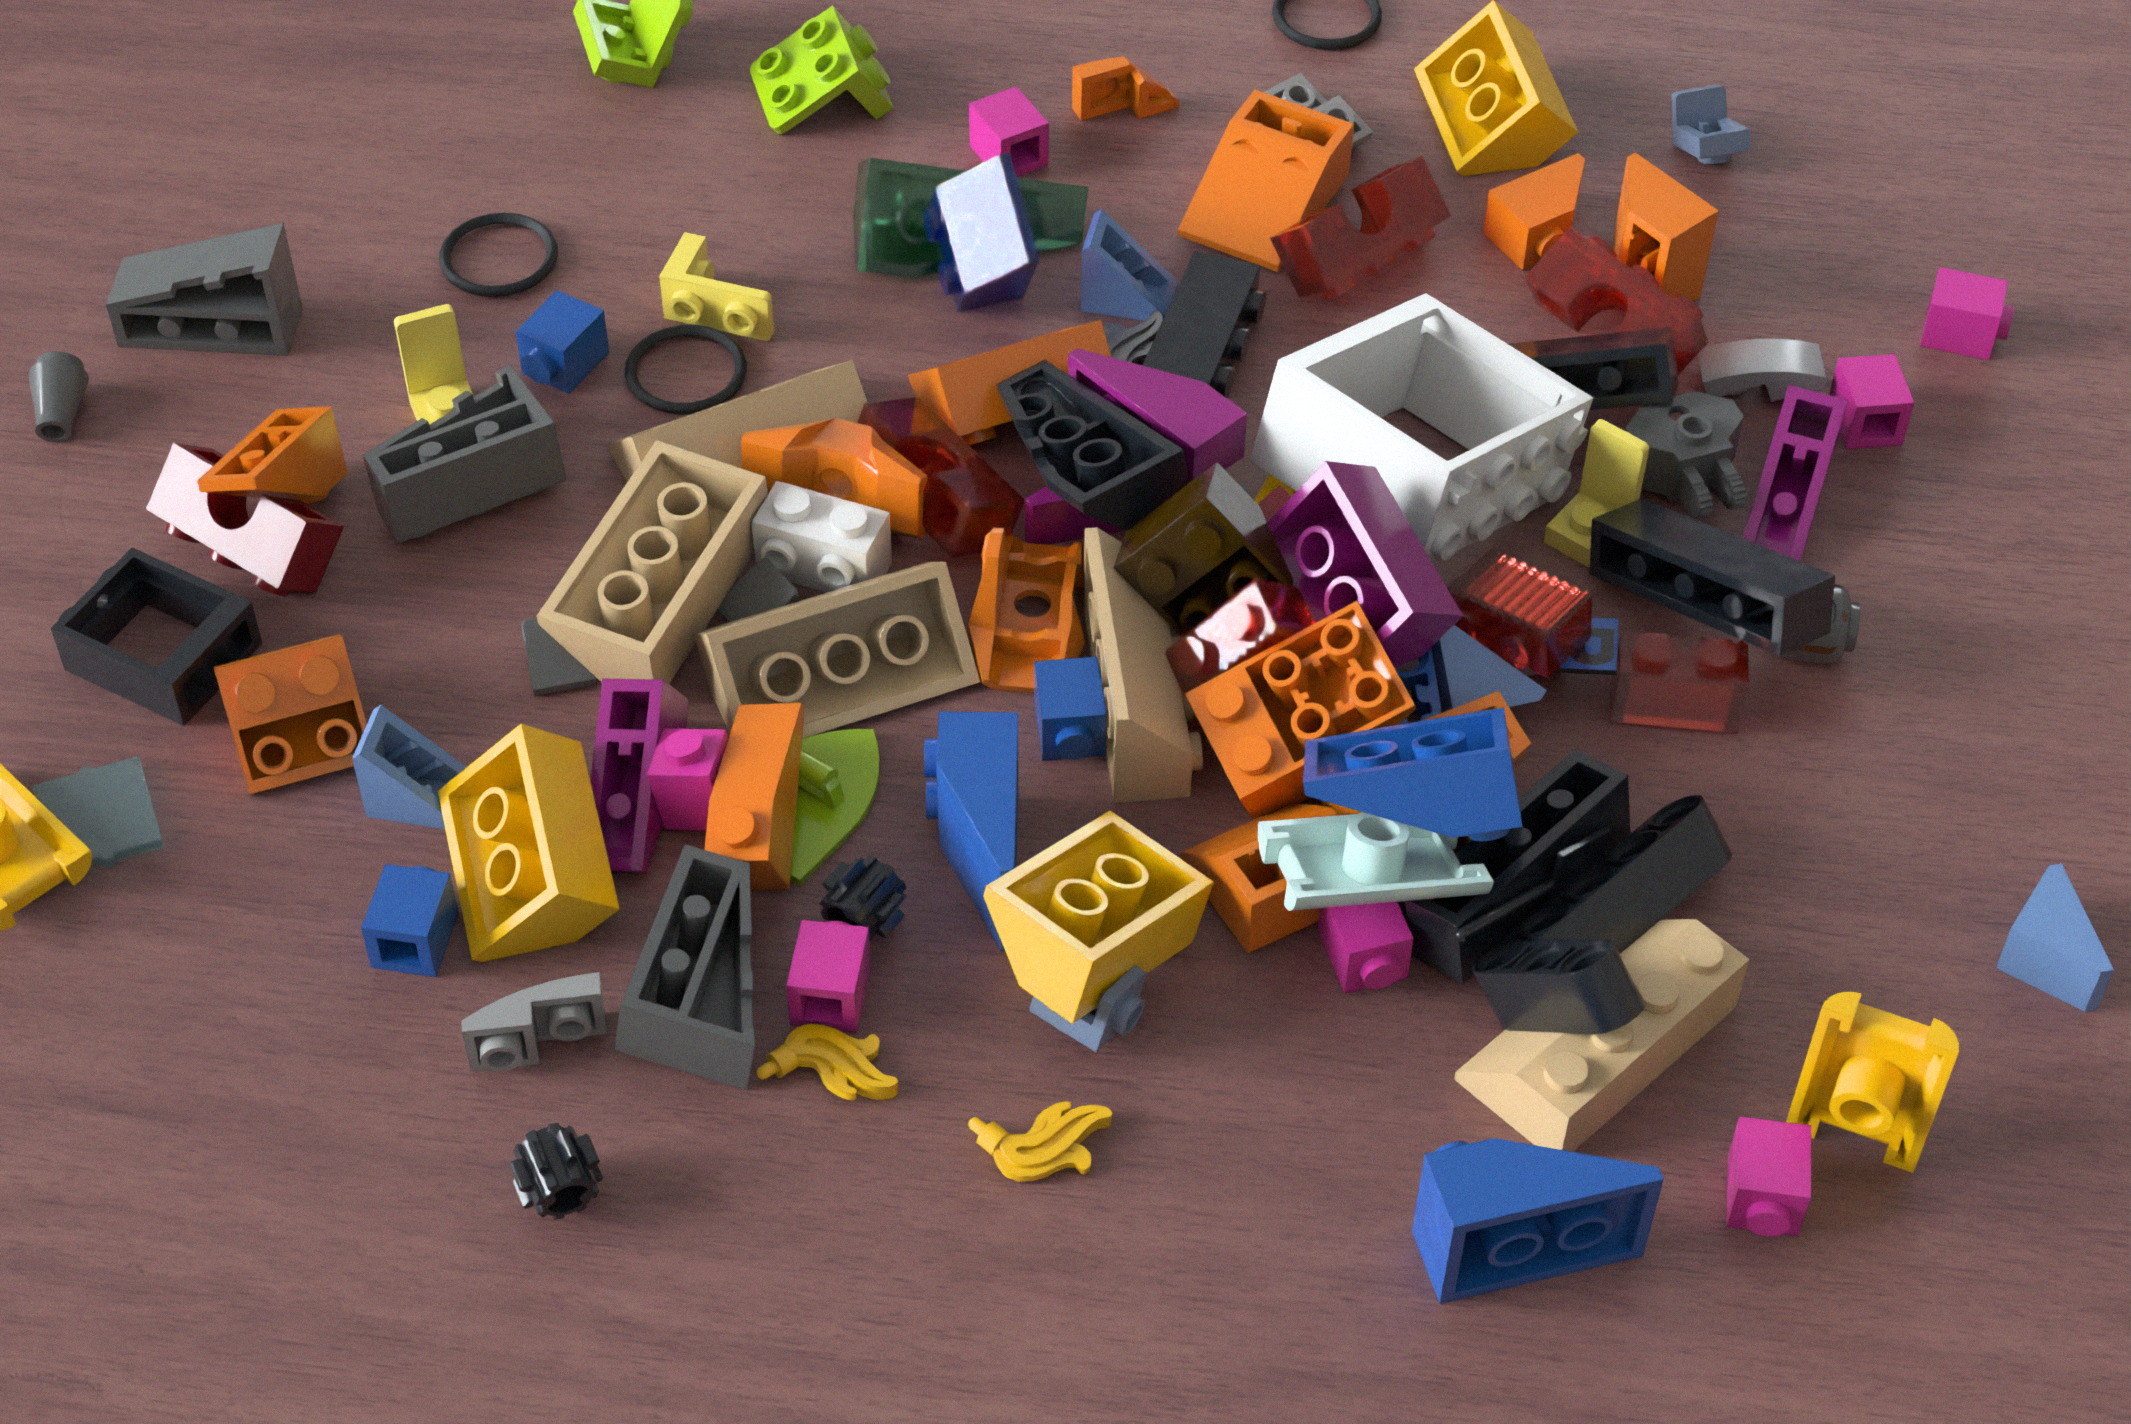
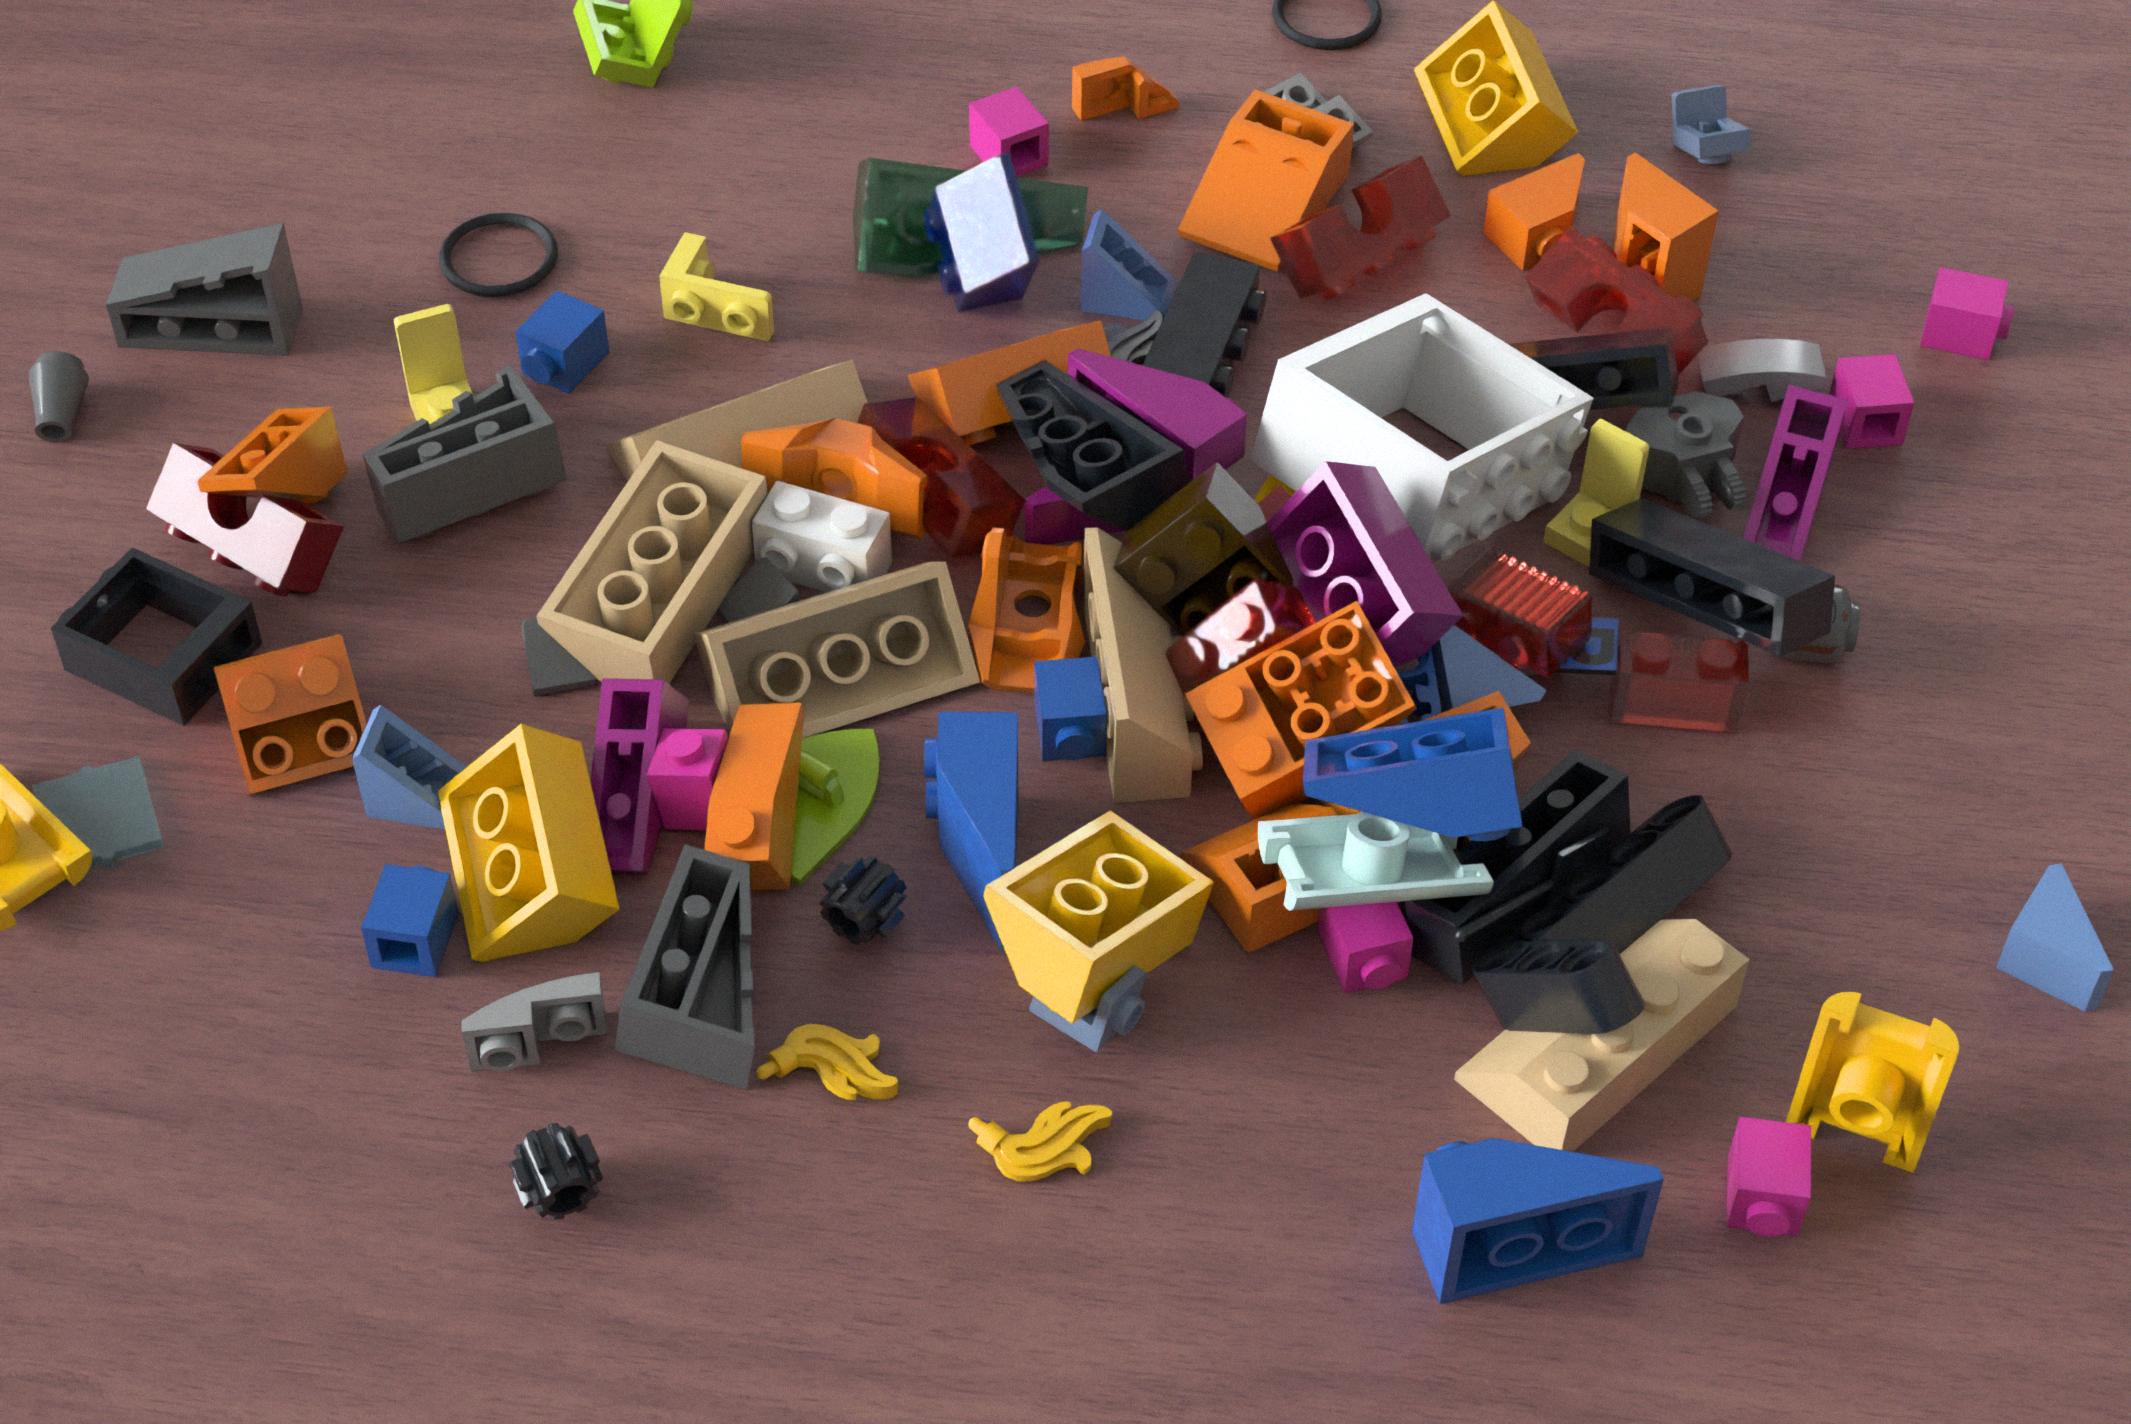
black tyre [624,325,747,414] -> none
lime bracket [750,5,894,134] -> none
dark pink brick [786,920,871,1033] -> none

